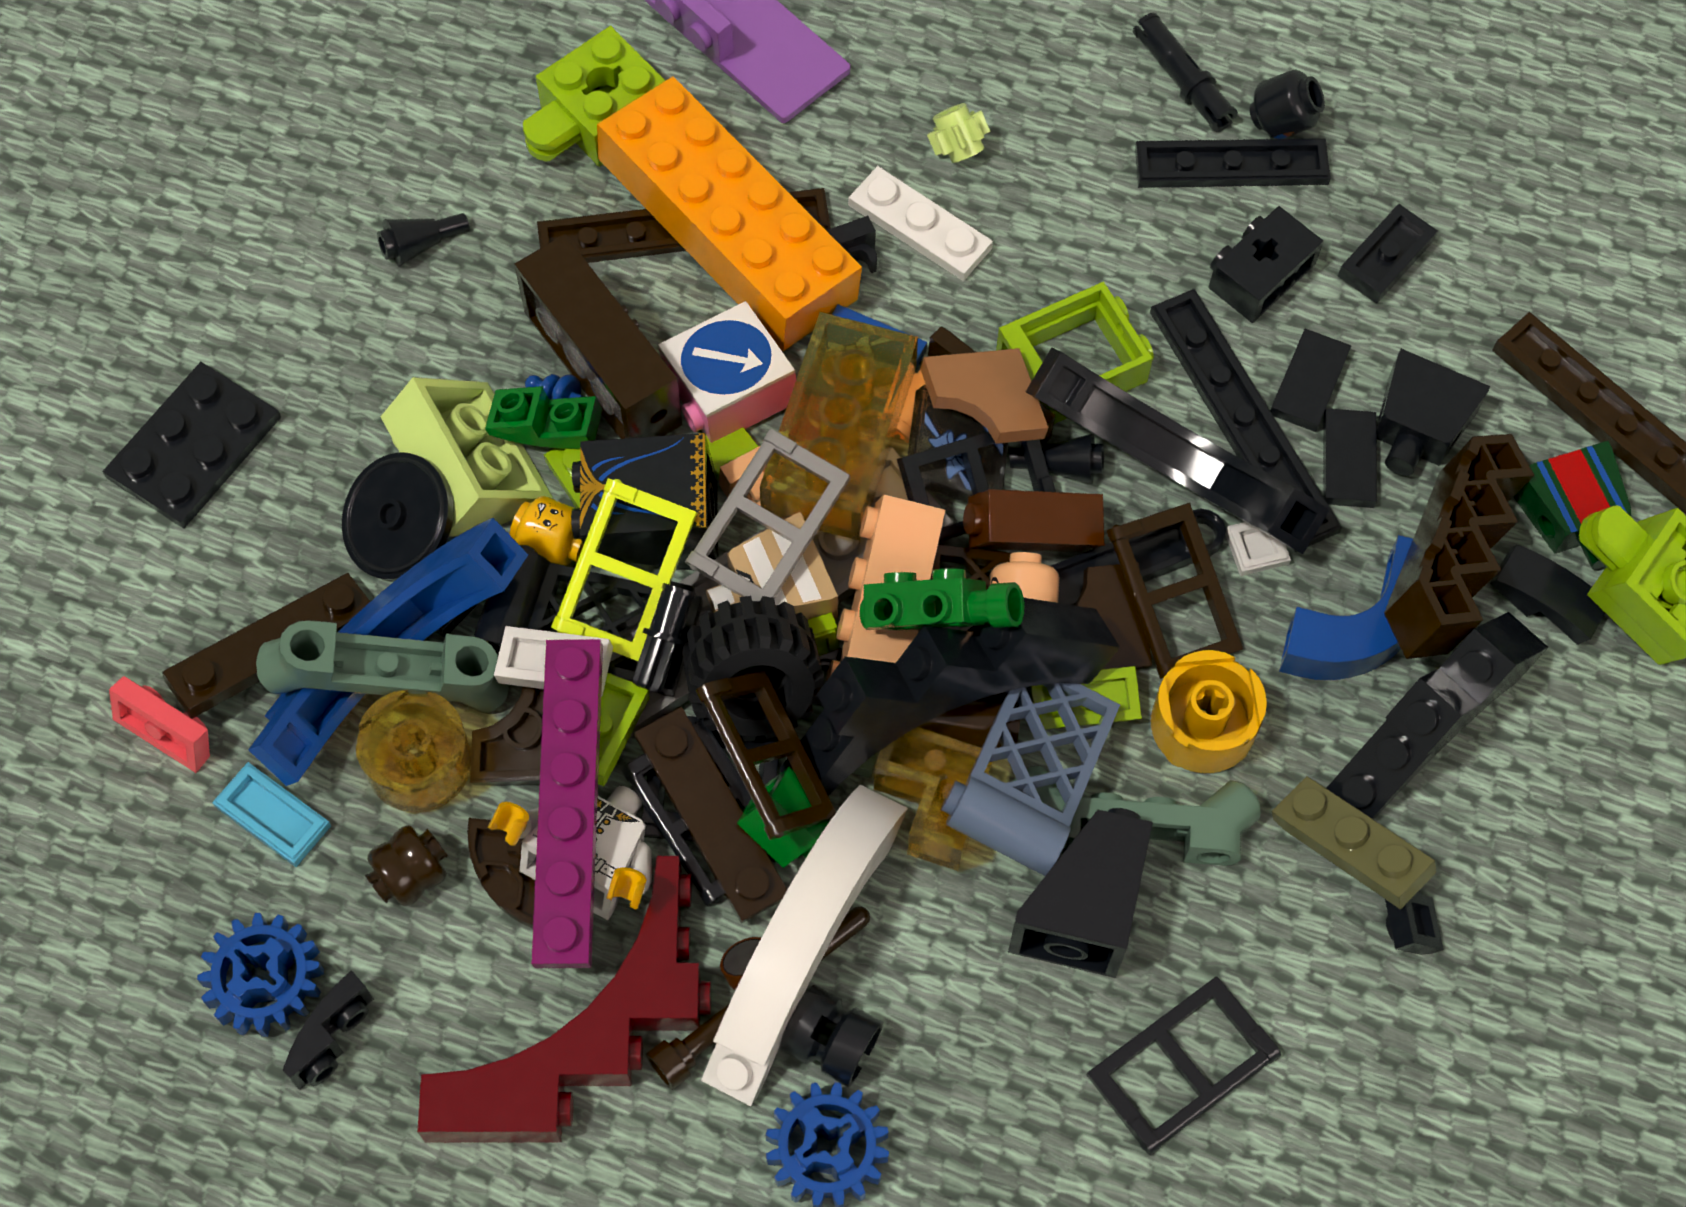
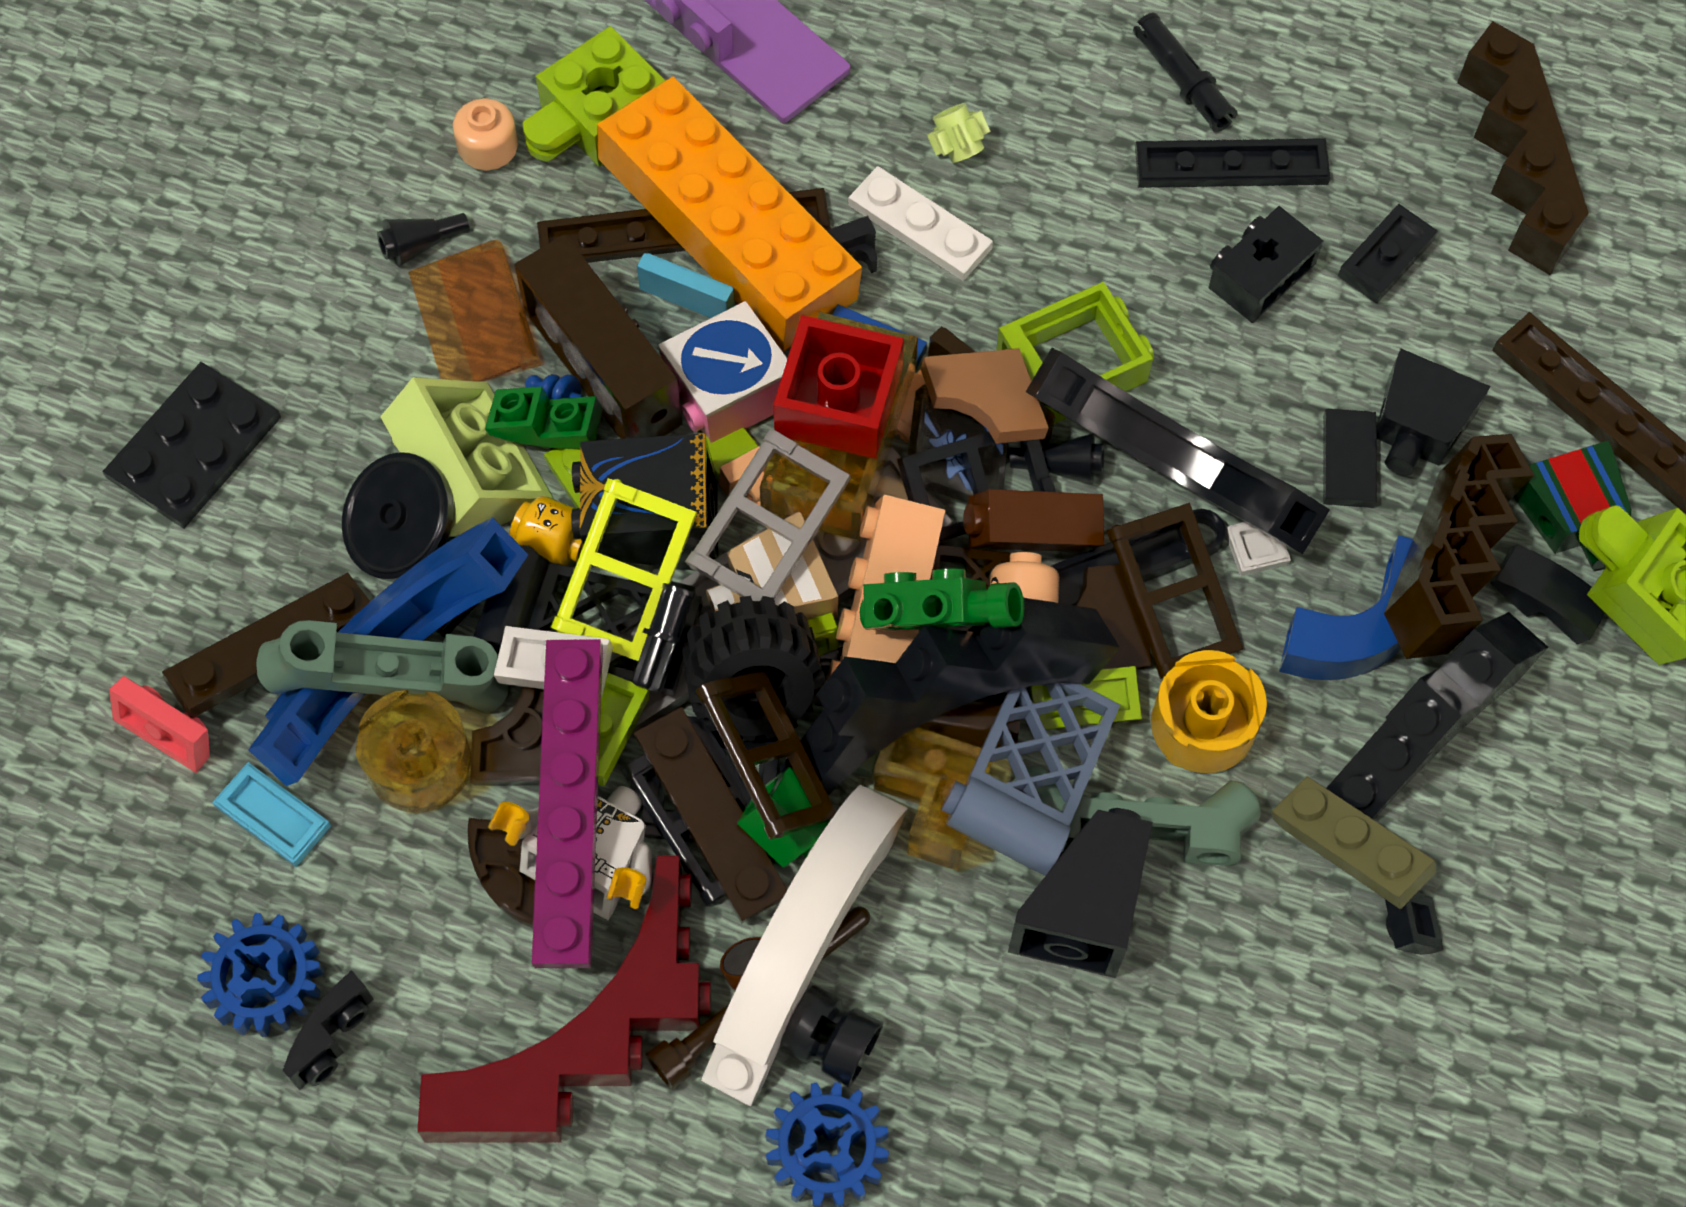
dark brown piece [365,825,449,906] -> none
black window [1086,976,1281,1156] -> none
black tile [1150,289,1342,552] -> none
black head [1249,69,1325,139] -> none
black tile [1270,328,1351,432] -> none
none -> clear orange piece [408,240,541,382]
none -> light nougat head [452,98,519,171]
none -> medium azure tile [637,253,735,318]
none -> red brick [773,315,904,459]
none -> dark brown brick [1457,21,1589,275]

